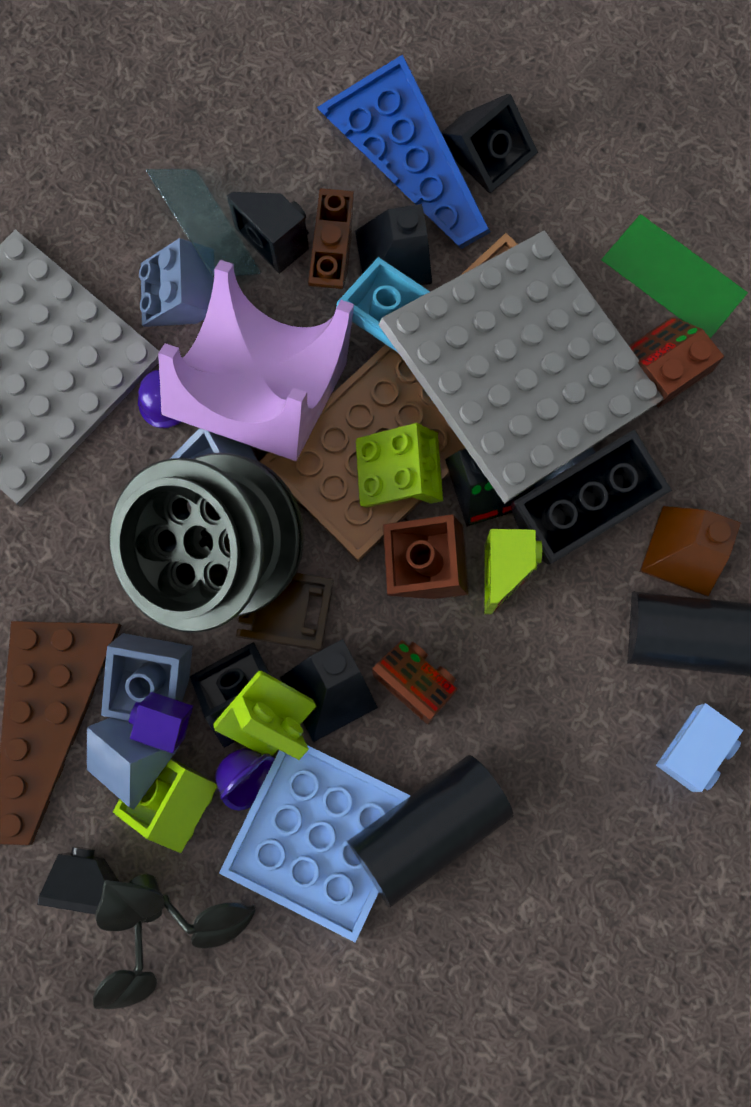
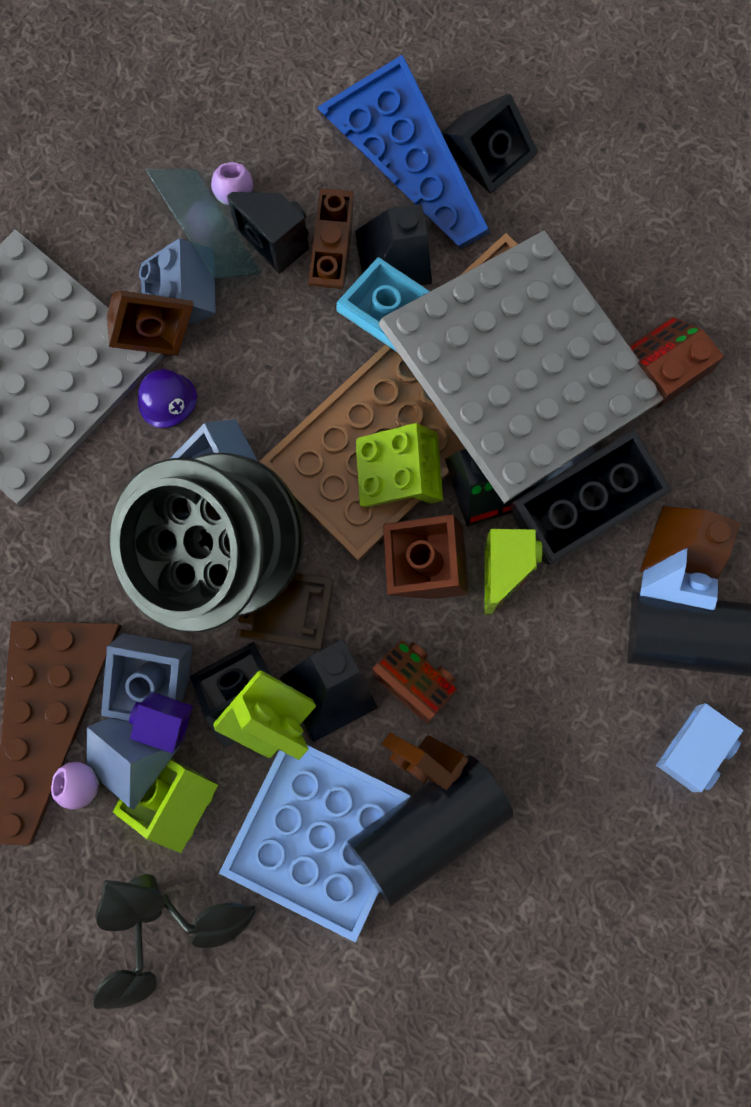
black slope [37,847,119,915] -> none
lavender piece [158,260,354,461] -> none
dark purple helmet [215,748,274,811] -> none
green piece [601,214,748,339] -> none
none -> lavender piece [51,762,99,810]
none -> reddish brown slope [107,291,194,356]
none -> lavender piece [211,162,254,205]
none -> reddish brown bracket [382,732,468,790]
none -> light blue slope [640,548,718,610]

